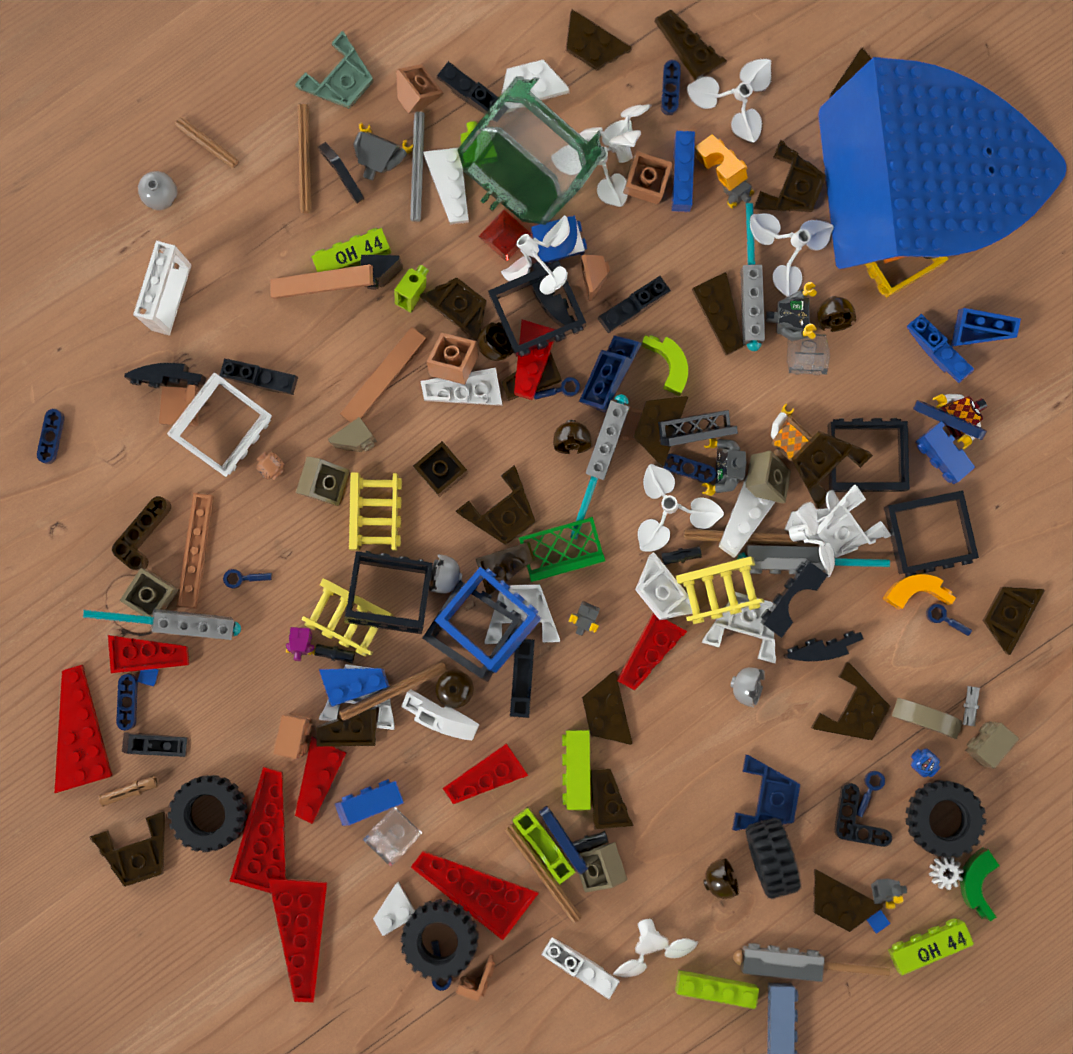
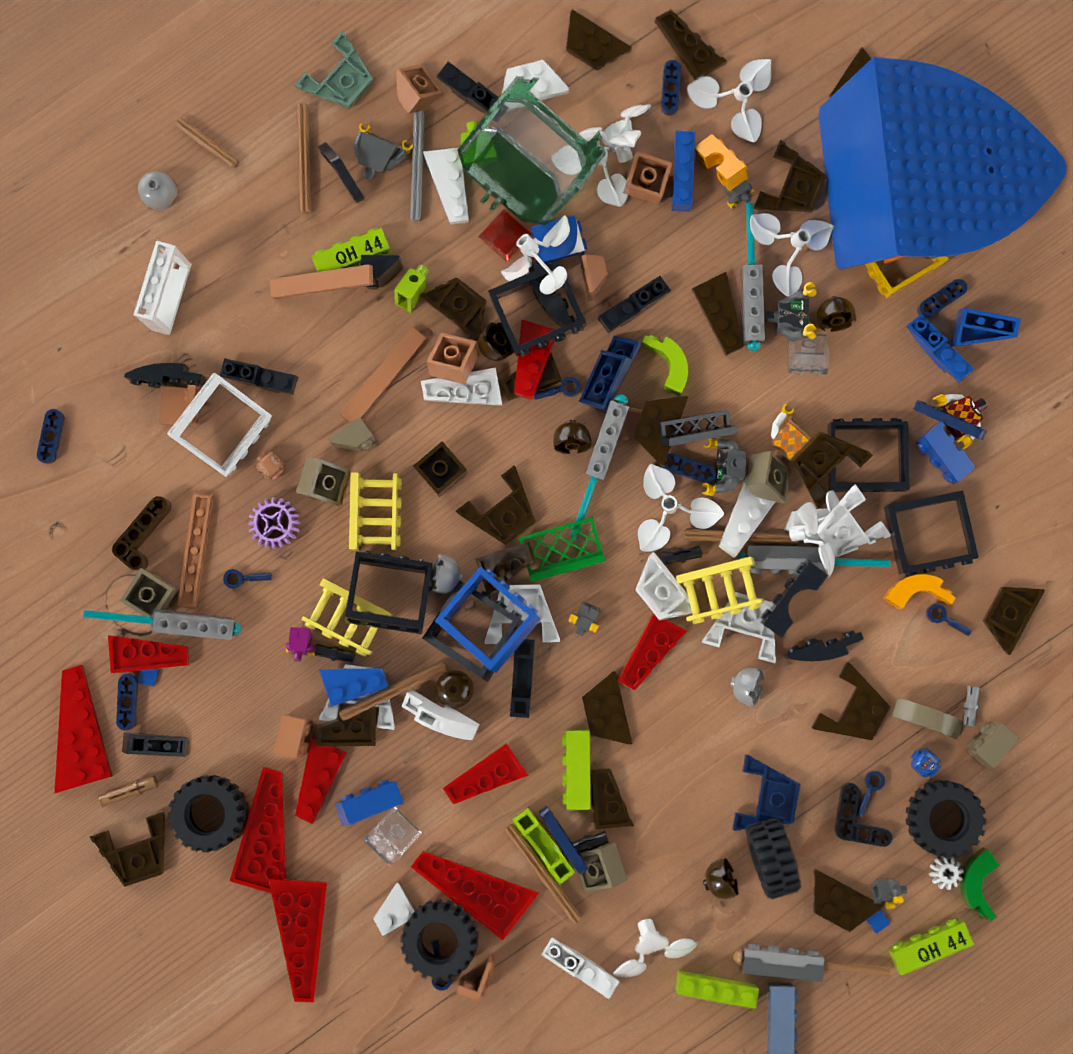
none -> lavender gear [248,497,301,549]
none -> dark blue beam [917,279,967,319]

